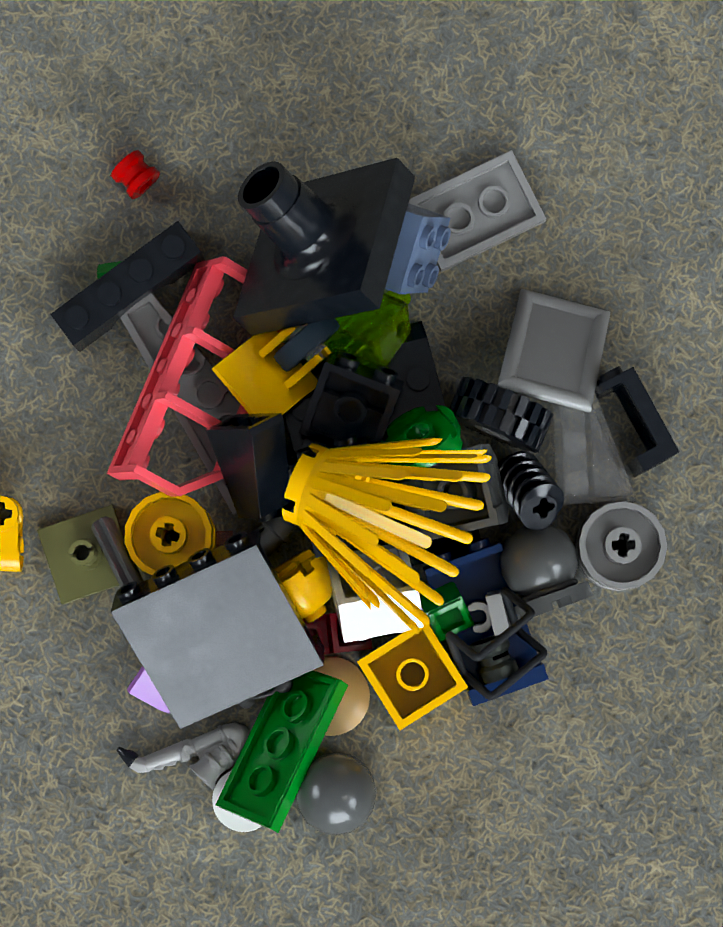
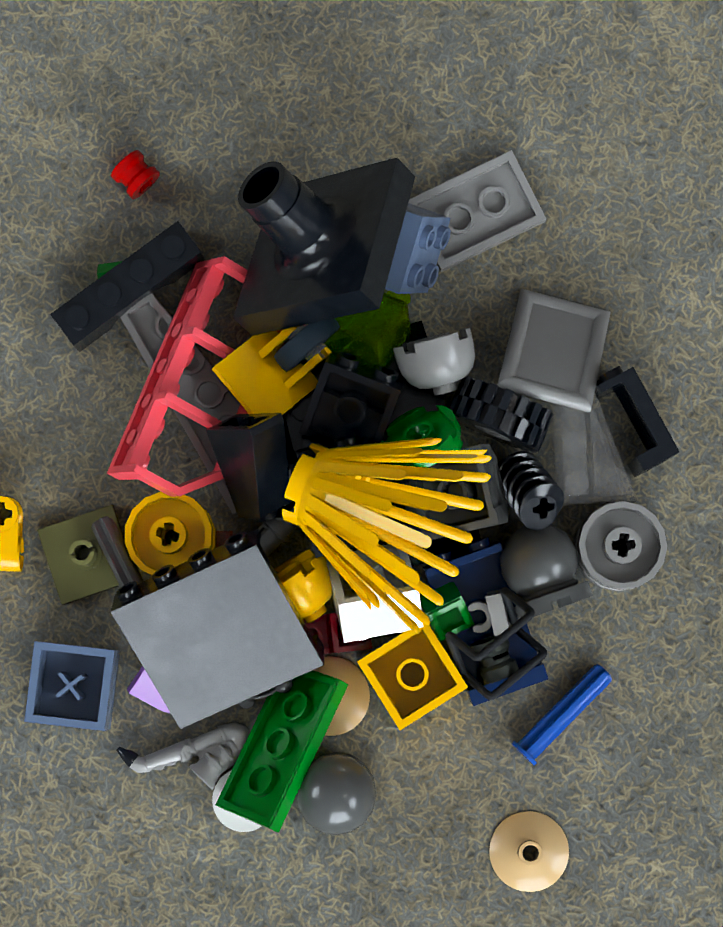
none -> sand blue brick [24,641,120,731]
none -> light grey cylinder [393,327,475,395]
none -> tan dish [489,811,569,892]
none -> blue axle [511,664,612,766]

